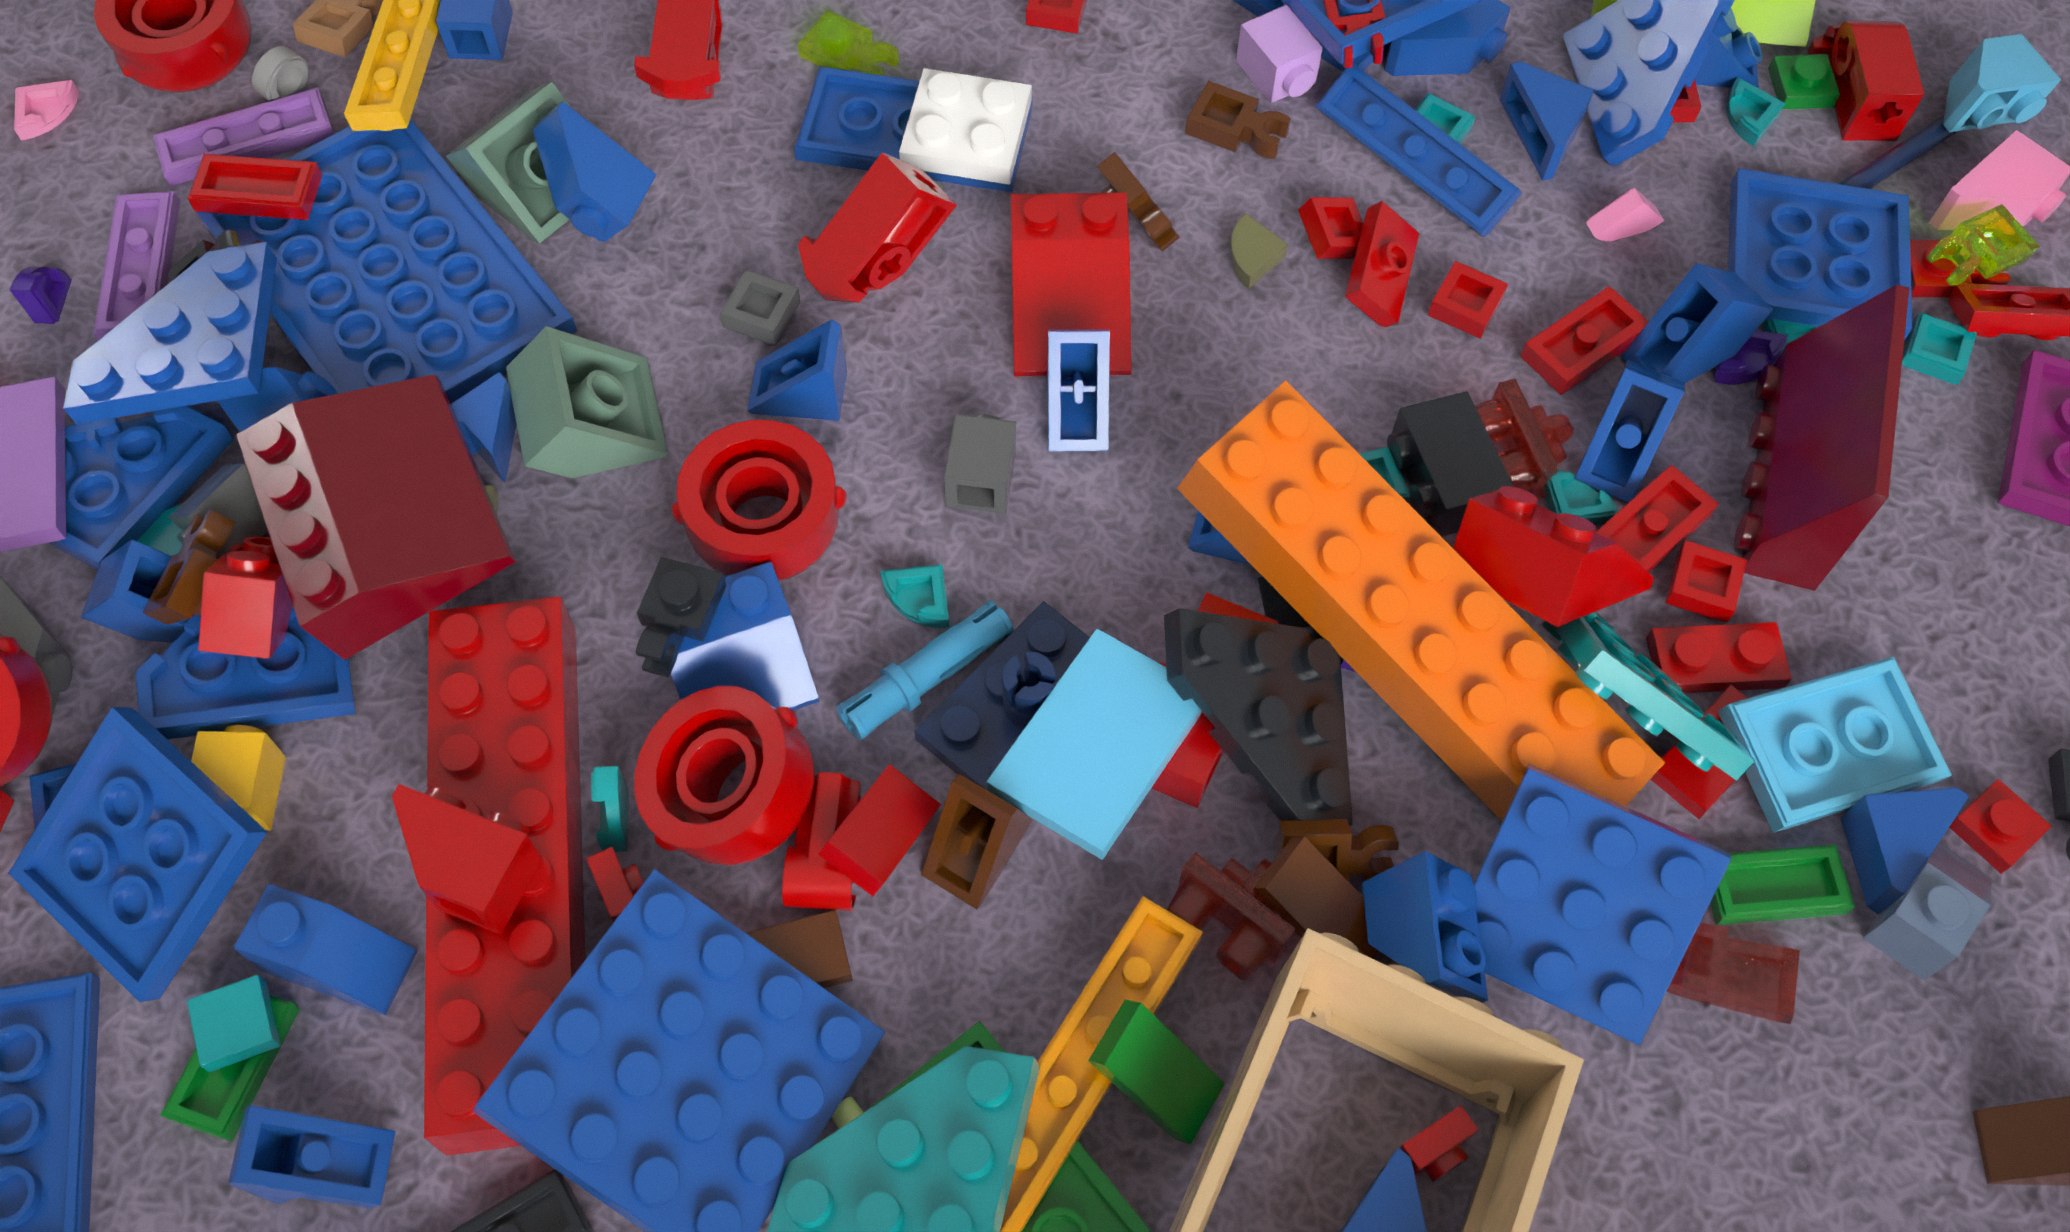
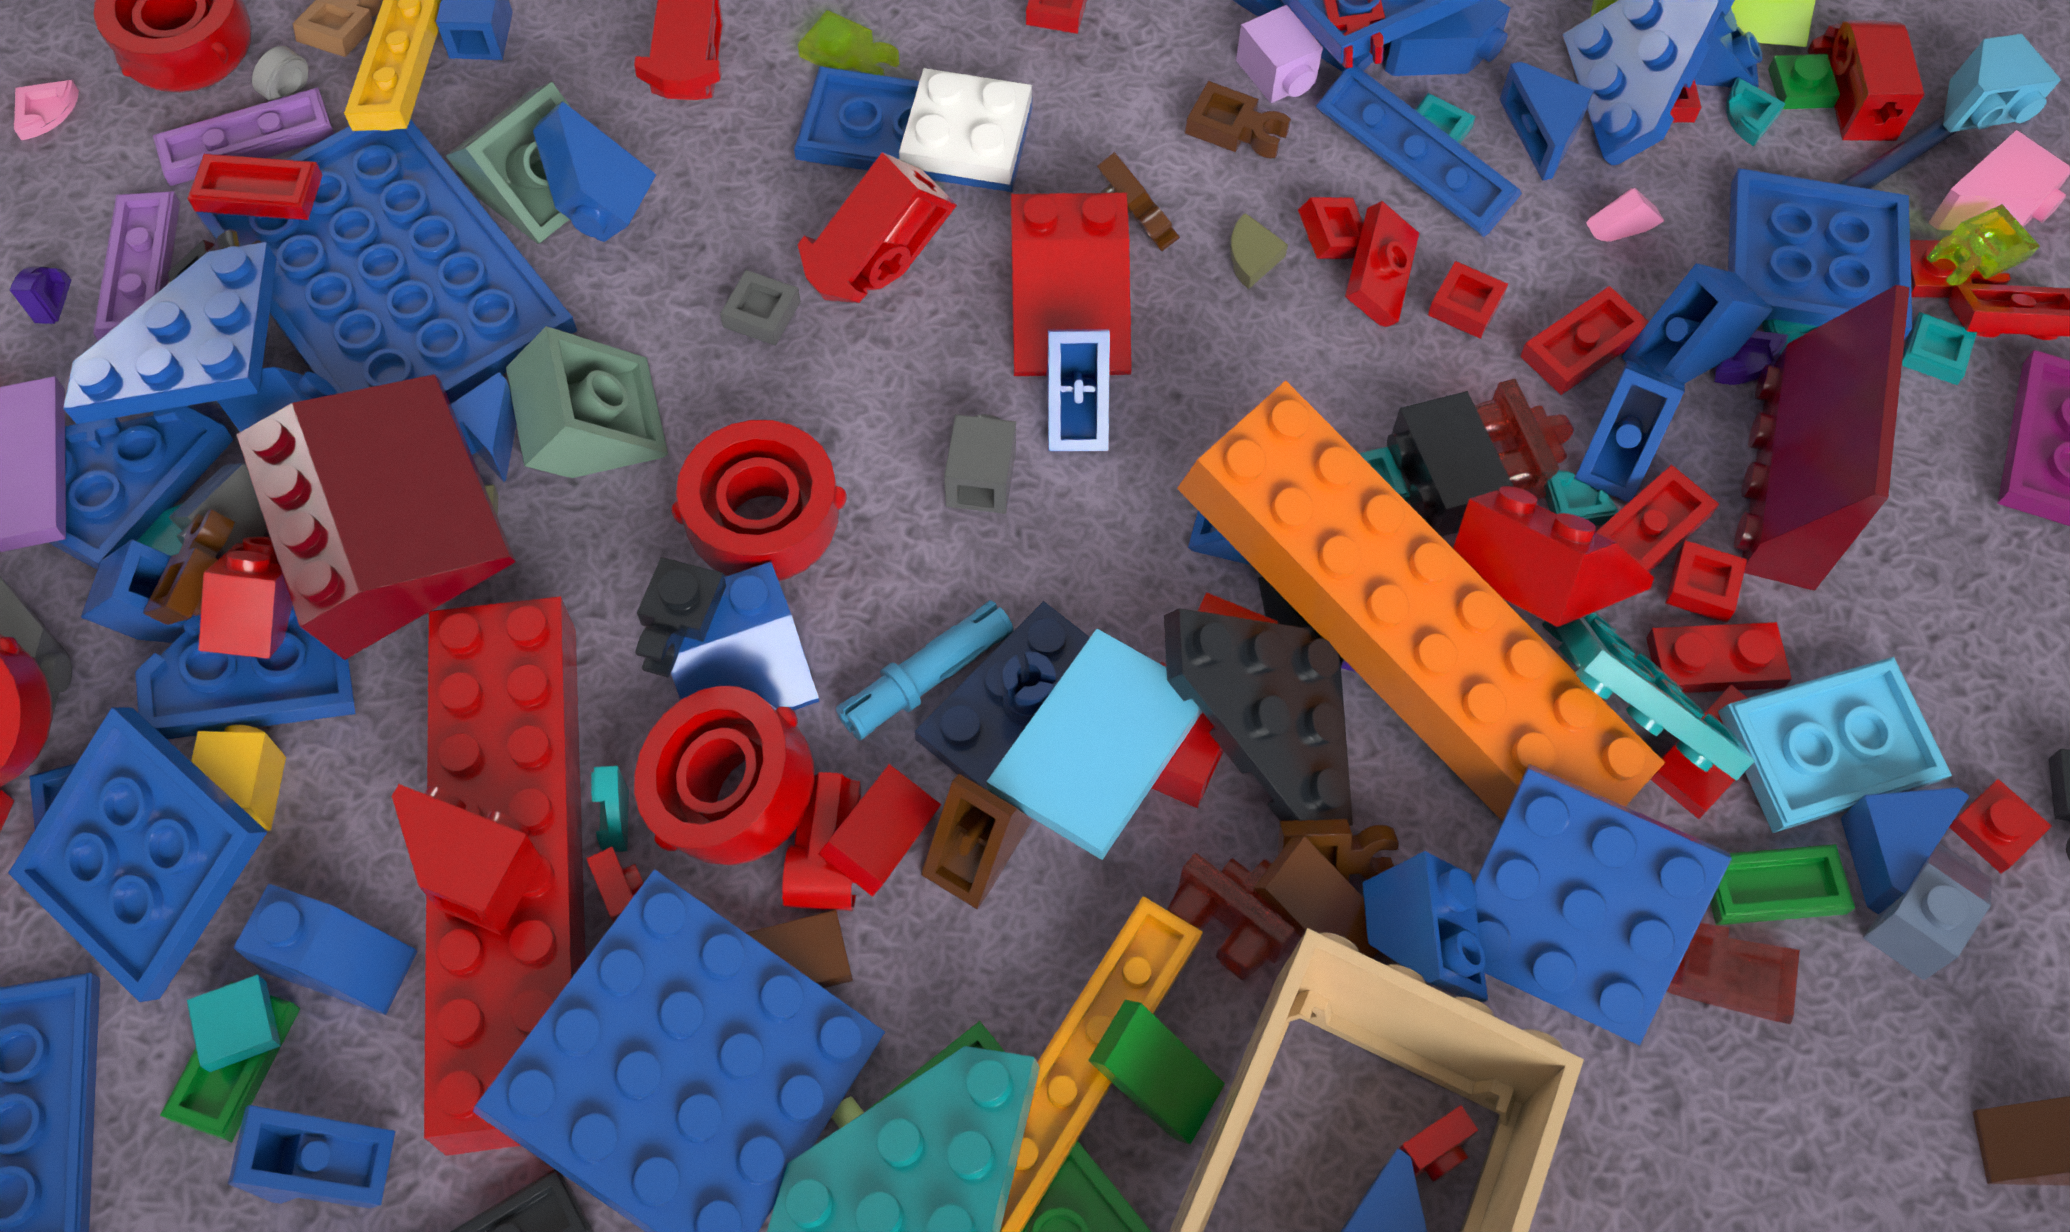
blue slope [747,319,847,421] -> none
teal tile [880,564,949,628] -> none

